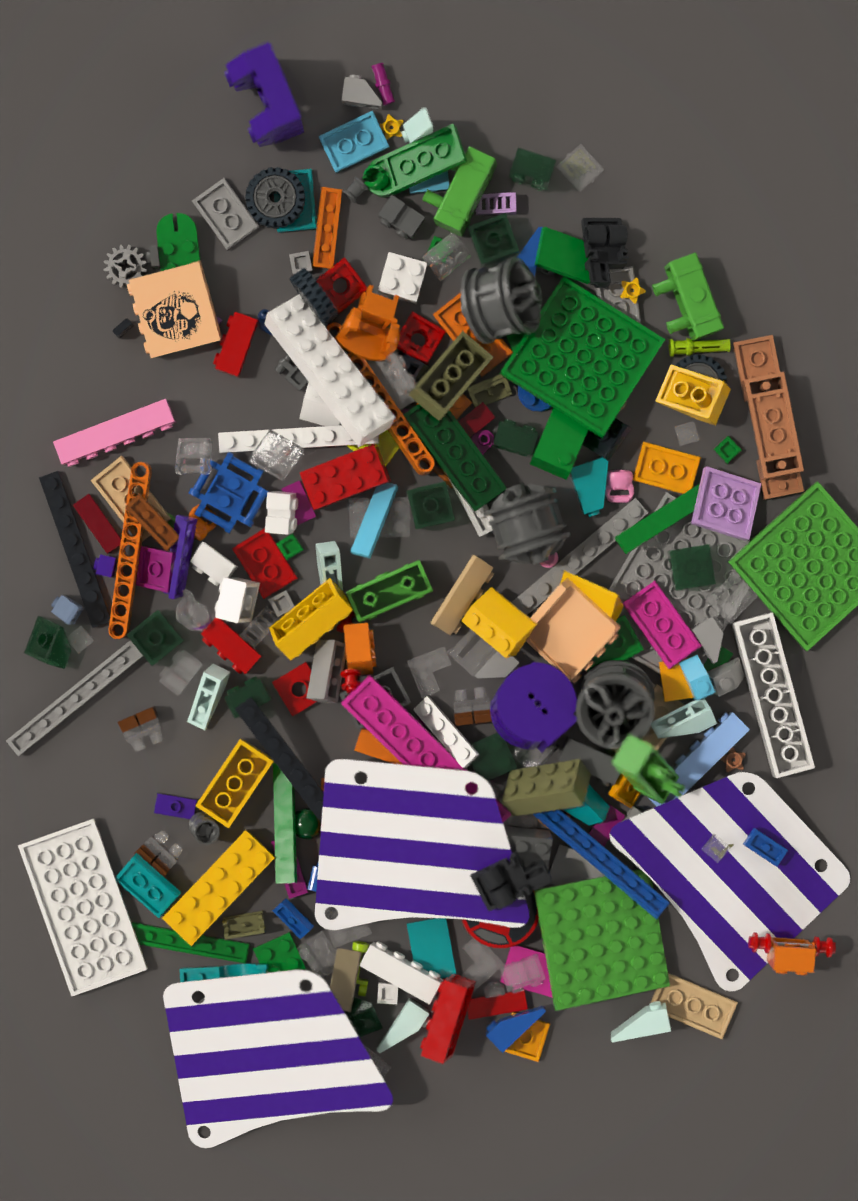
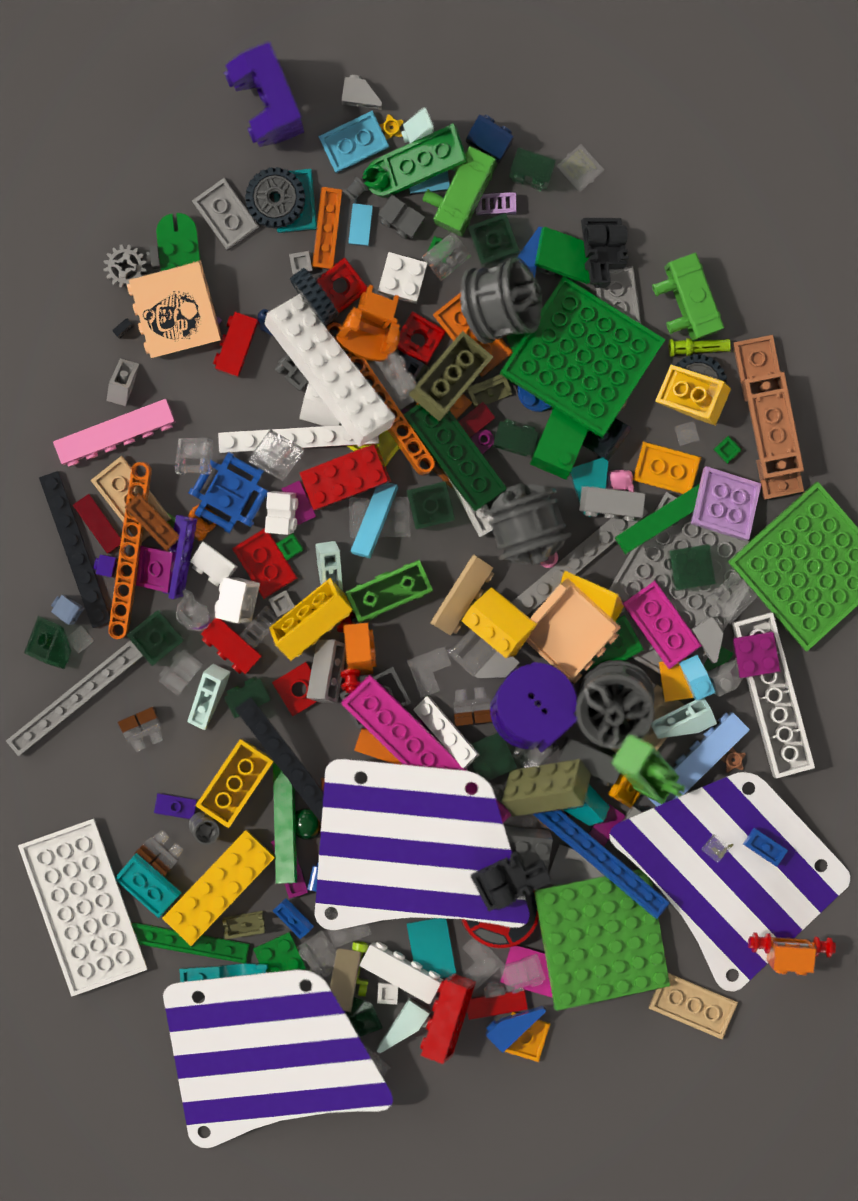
magenta pin [371,63,395,105] -> none
light aqua slope [611,1001,671,1042] -> none
yellow plate [620,278,646,304] -> none
none -> light grey slope [106,358,139,406]
none -> medium azure tile [348,204,373,246]
none -> dark blue slope [466,114,514,163]
none -> light grey brick [579,487,645,521]
none -> magenta plate [733,632,780,678]

